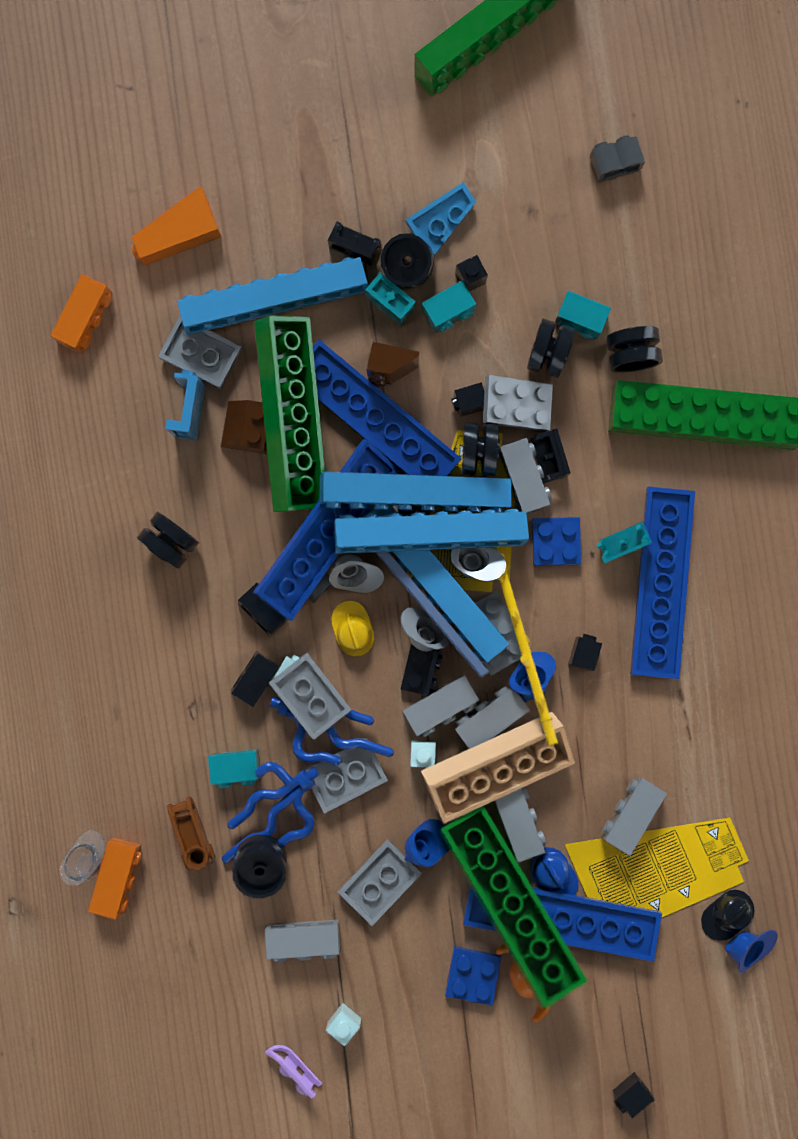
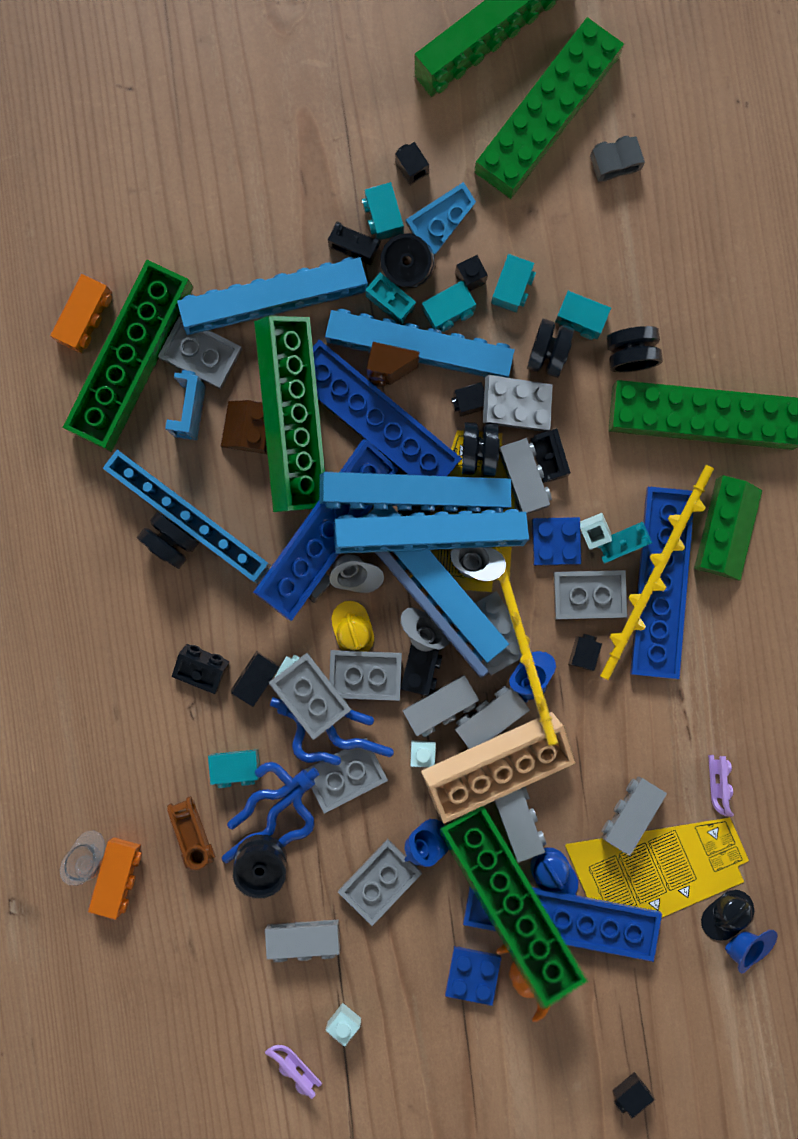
orange slope [131,186,221,266] -> none
black hinge [238,583,287,637] -> none
none -> green brick [62,259,194,452]
none -> dark azure brick [103,450,271,584]
none -> black bracket [171,644,229,694]
none -> dark azure brick [325,309,515,378]
none -> light grey plate [329,650,402,701]
none -> teal brick [361,182,404,240]
none -> black brick [395,141,429,185]
none -> green brick [474,17,624,199]
none -> teal brick [491,254,536,313]
none -> light grey plate [553,570,627,619]
none -> light aqua brick [580,513,612,550]
none -> yellow plant [600,465,714,681]
none -> green slope [694,475,763,581]
none -> lavender piece [708,755,734,817]

